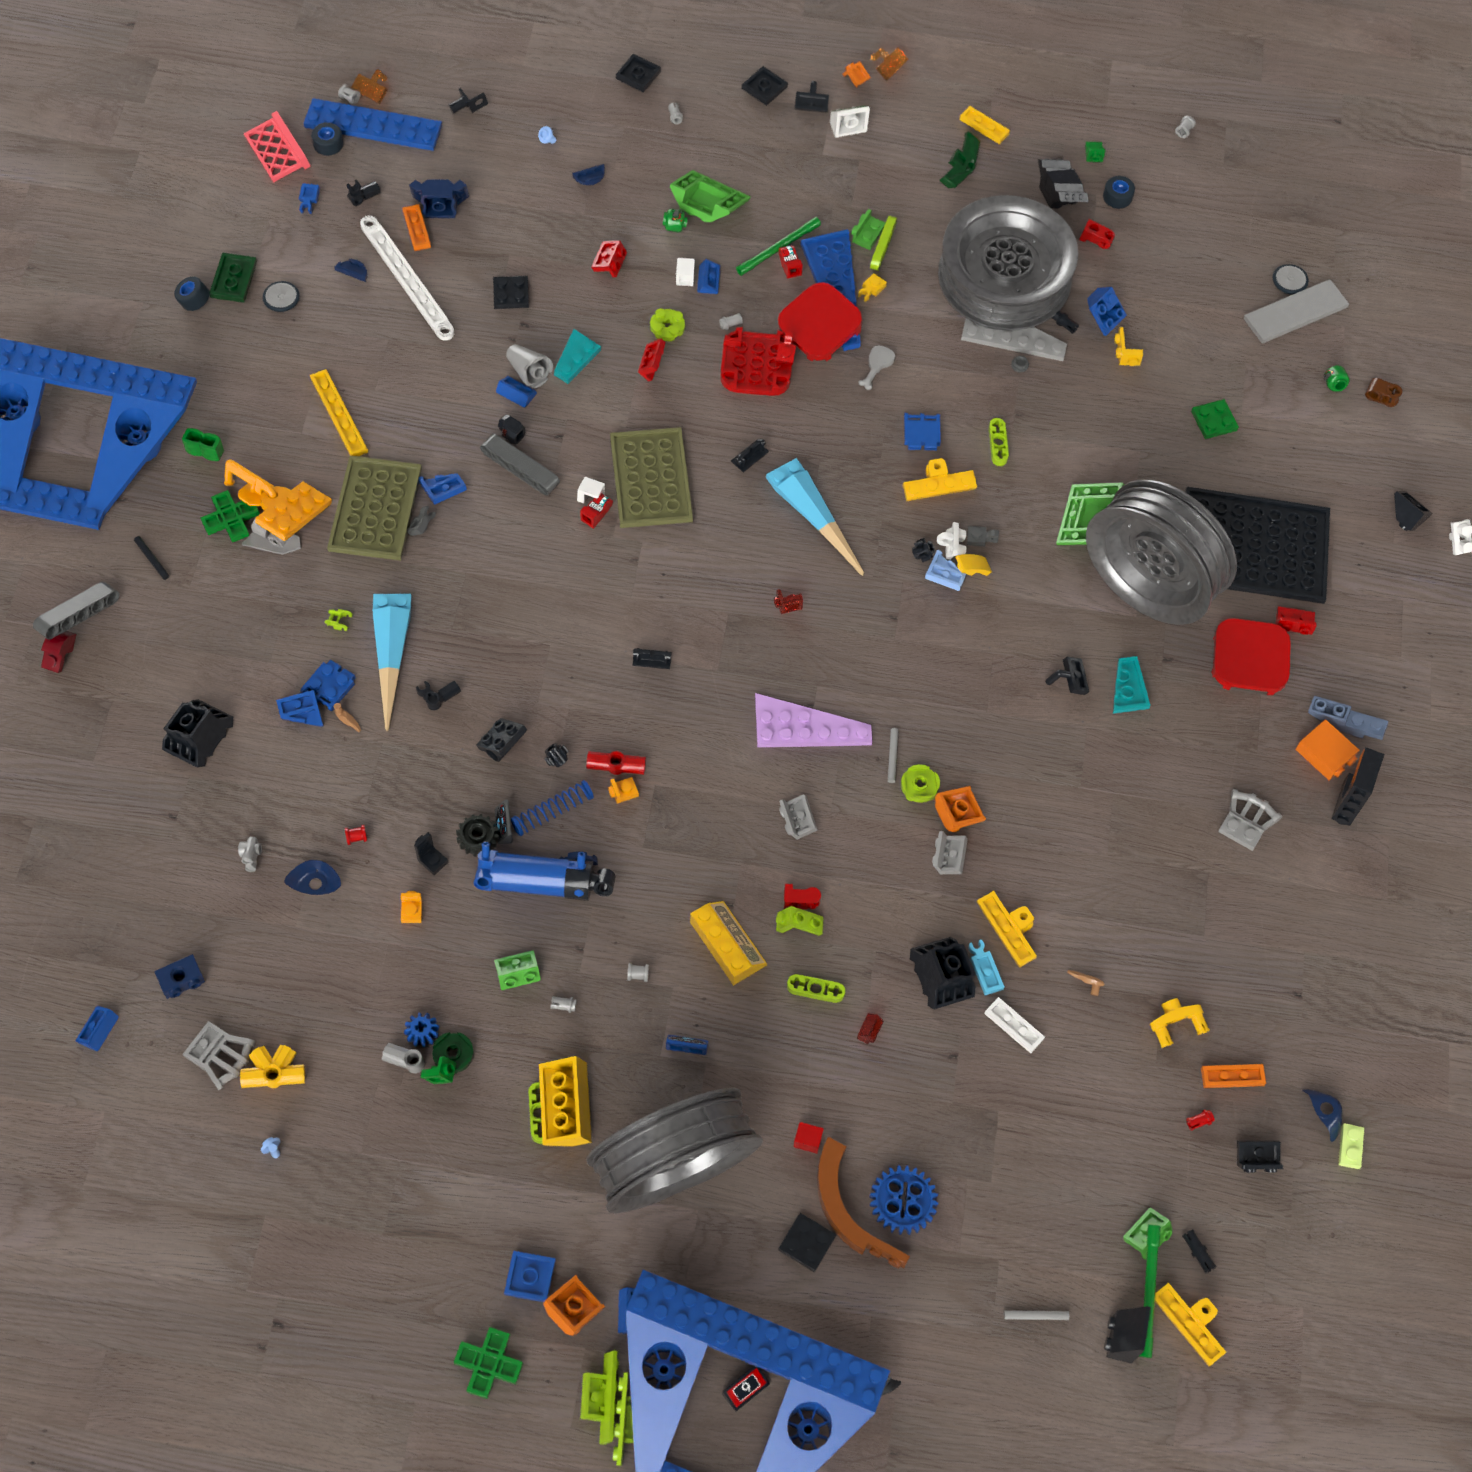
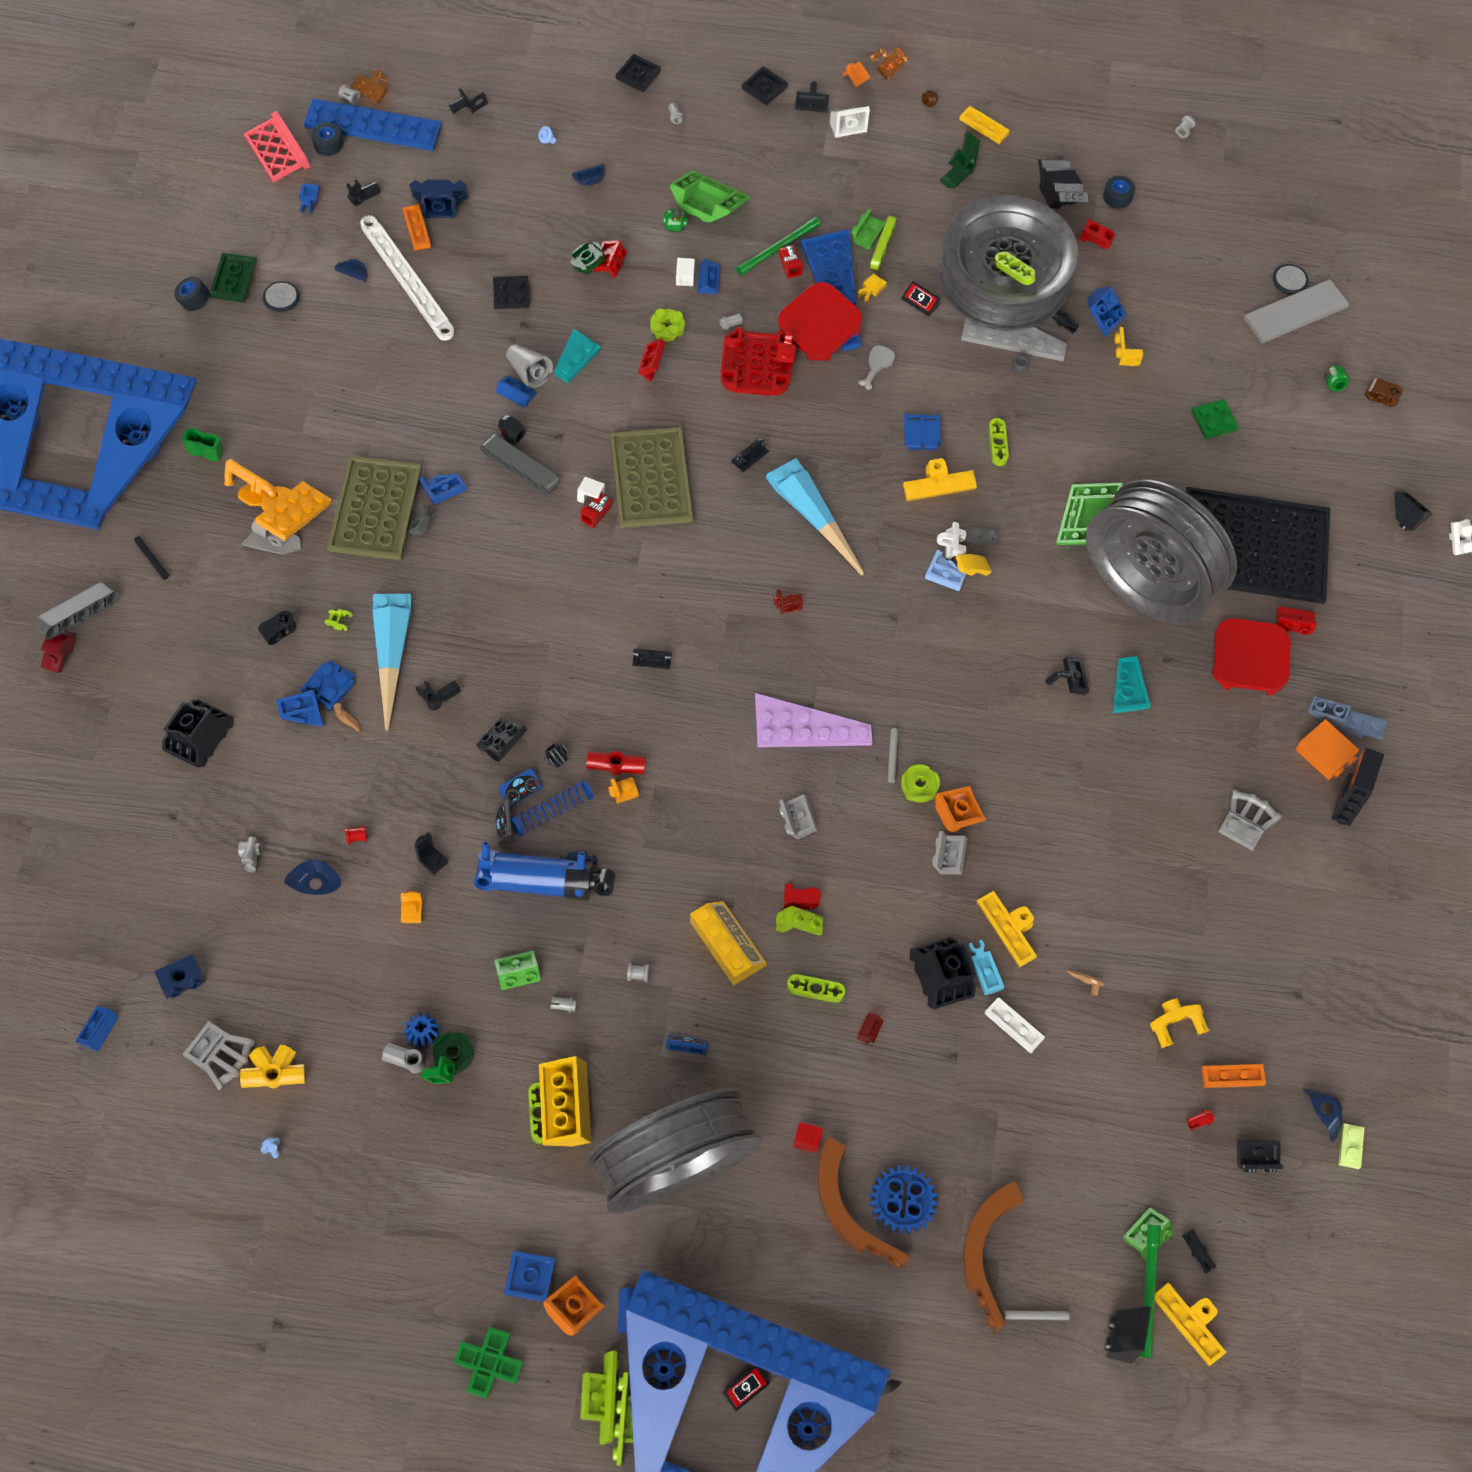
green plate [200,490,260,543] -> none
yellow tile [310,369,368,457] -> none
pearl dark grey gear [456,814,499,857] -> none
black plate [778,1213,836,1273] -> none
black gear [912,538,935,562] -> none
green bracket [1085,142,1105,162] -> none
none -> black piece [258,611,296,645]
none -> slope [499,768,542,807]
none -> dark green plate [570,242,606,274]
none -> slope [901,281,940,316]
none -> reddish brown plate [922,90,938,107]
none -> dark orange arch [962,1181,1024,1332]
none -> lime beam [995,252,1036,285]

